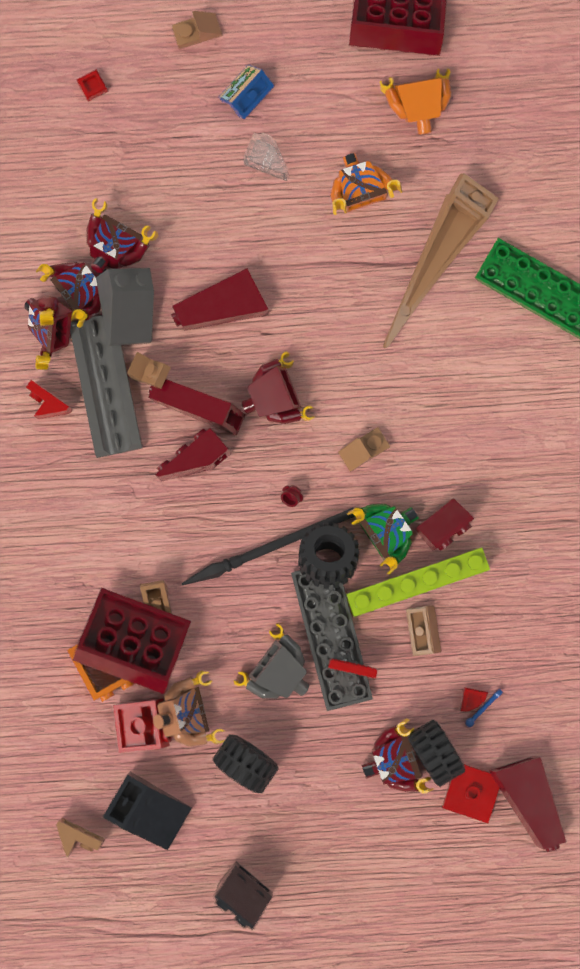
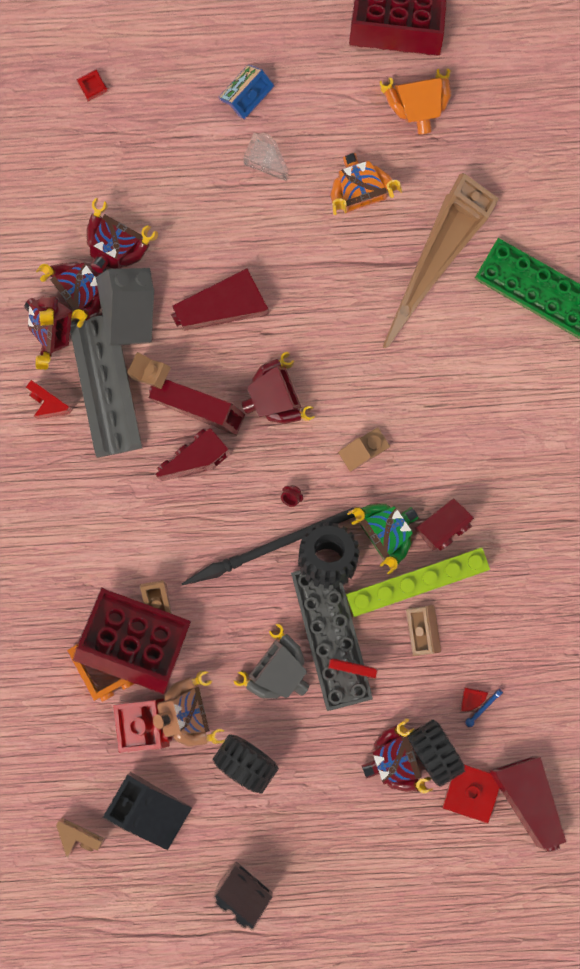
medium nougat slope [171,11,222,49] -> none

